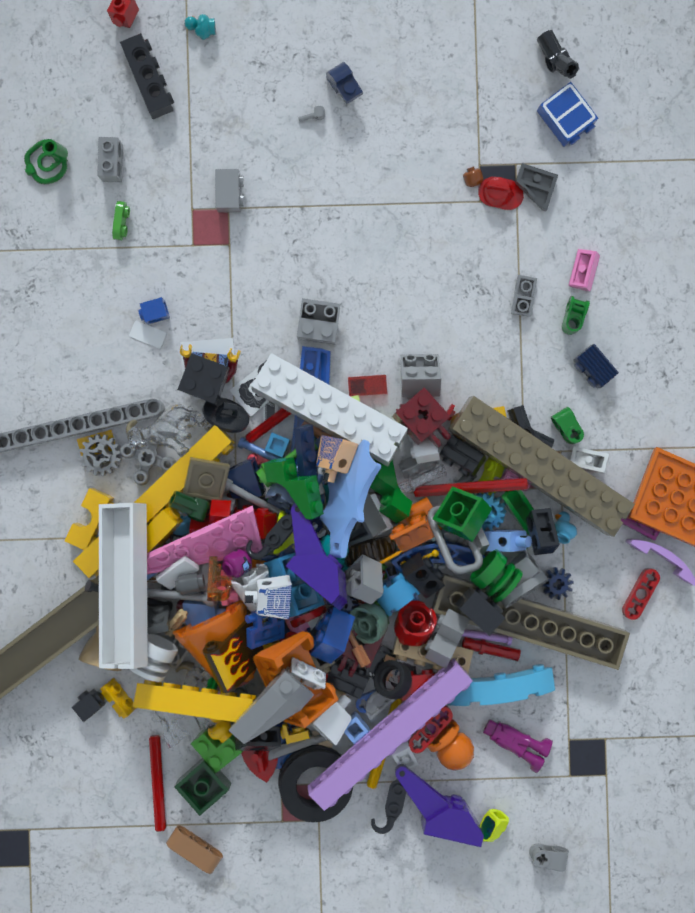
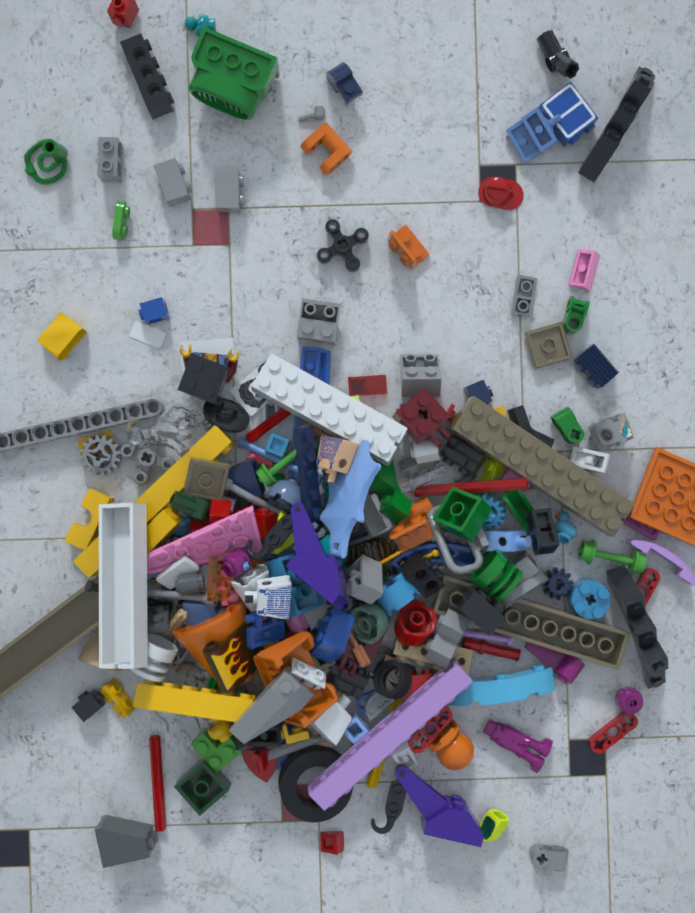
medium nougat beam [166,825,223,874] -> none
green arch [263,457,324,519] -> none
red tile [290,605,327,628] -> none
dark orange piece [463,166,484,187] -> none
dark grey wing [515,163,558,212] -> none
none -> yellow piece [37,312,87,361]
none -> dark grey slope [94,815,158,868]
none -> light grey brick [153,158,192,207]
none -> green brick [189,26,280,120]
none -> orange connector [300,122,353,176]
none -> black gear [317,219,369,273]
none -> red slope [320,831,344,855]
none -> orange bracket [388,225,430,270]
none -> dark blue brick [464,379,493,405]
none -> medium blue plate [506,107,563,164]
none -> dark tan plate [524,322,573,369]
none -> magenta door [524,642,585,685]
none -> dark azure brick [567,578,610,619]
none -> black arch [578,66,655,182]
none -> bright green piece [578,539,647,575]
none -> light grey brick [588,413,634,452]
none -> red beam [588,712,638,754]
none -> black arch [606,565,669,689]
none -> magenta head [615,687,644,714]

